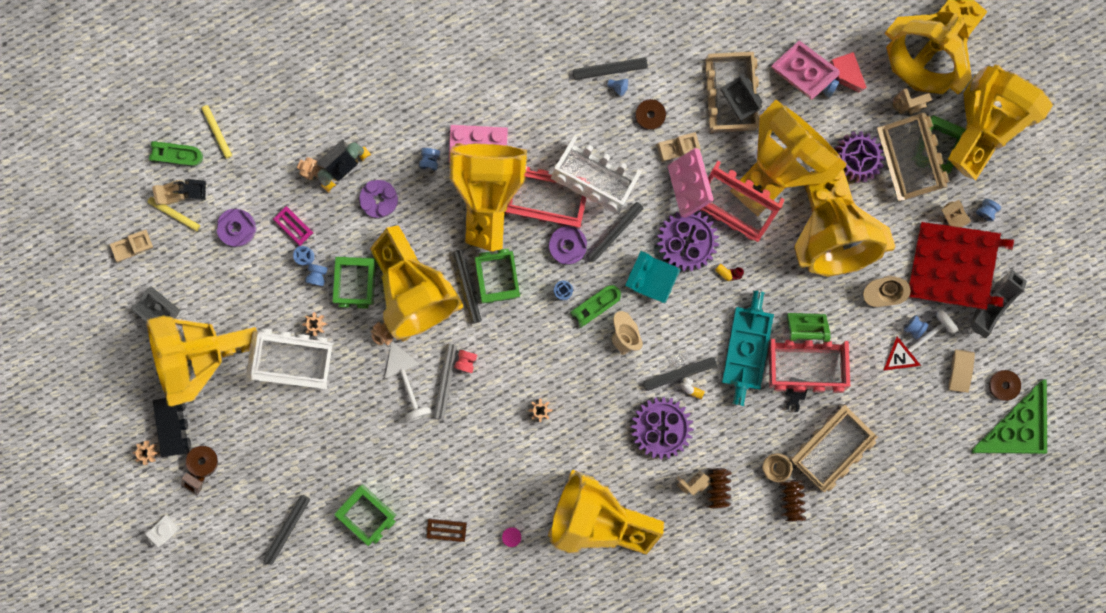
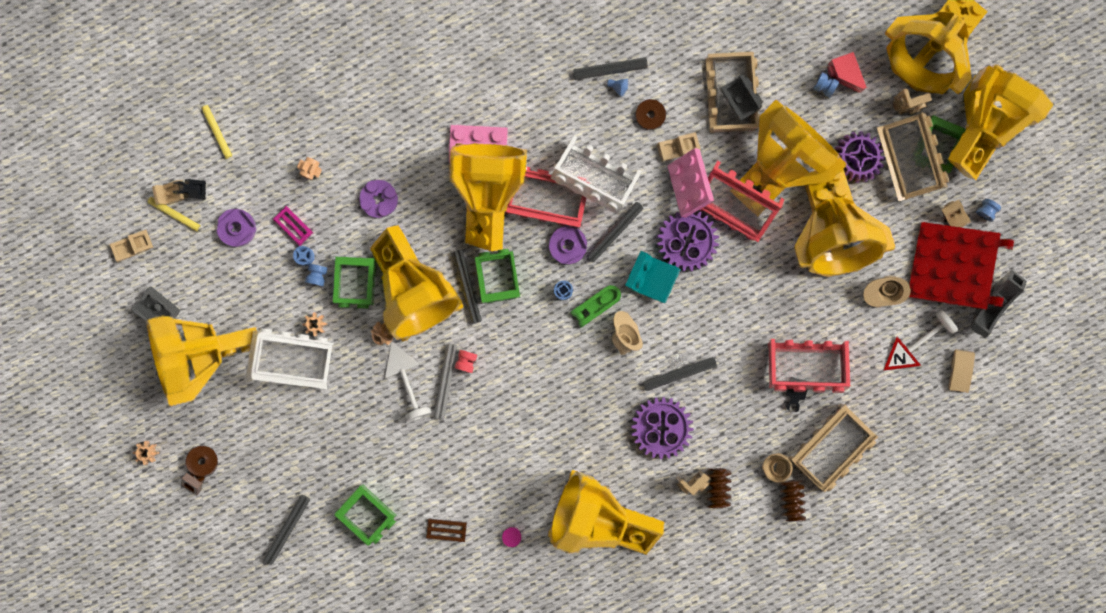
white bracket [145,515,180,547] -> none
bright green plate [148,141,203,166] -> none
black brick [152,398,191,458] -> none
black torso [316,139,371,193] -> none
medium blue wheel [419,148,440,171] -> none
light nougat gear [528,398,552,423] -> none
arm [681,377,705,400] -> none
arm [715,263,744,281] -> none
teal plate [722,290,774,406] -> none
bright pink plate [772,40,840,100] -> none
bright green plate [787,313,831,342] -> none
medium blue wheel [904,315,928,339] -> none
bright green tile [972,379,1047,454] -> none
reddish brown piece [989,370,1021,401] -> none

